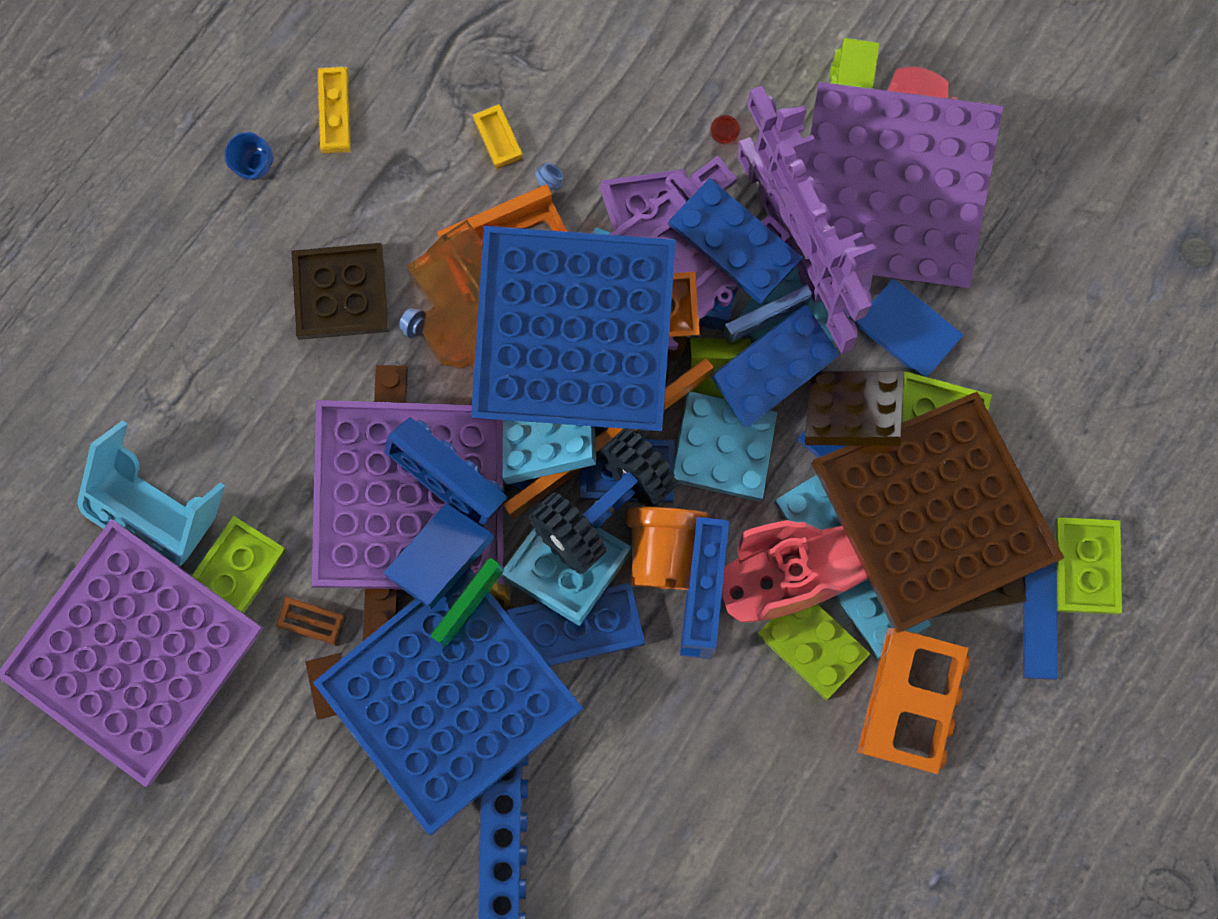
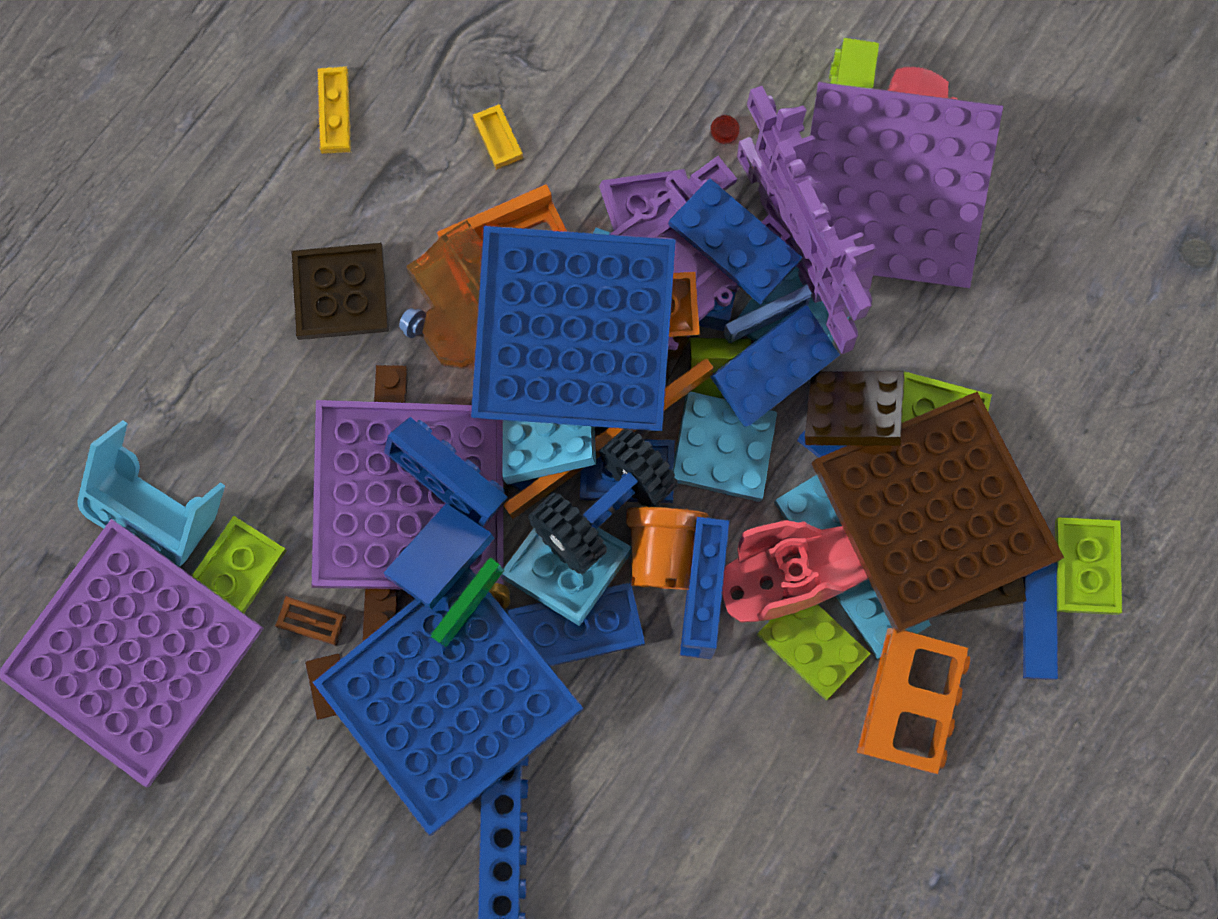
blue hair [225,132,274,181] -> none
medium blue plate [535,163,564,190] -> none
blue tile [854,278,964,377] -> none

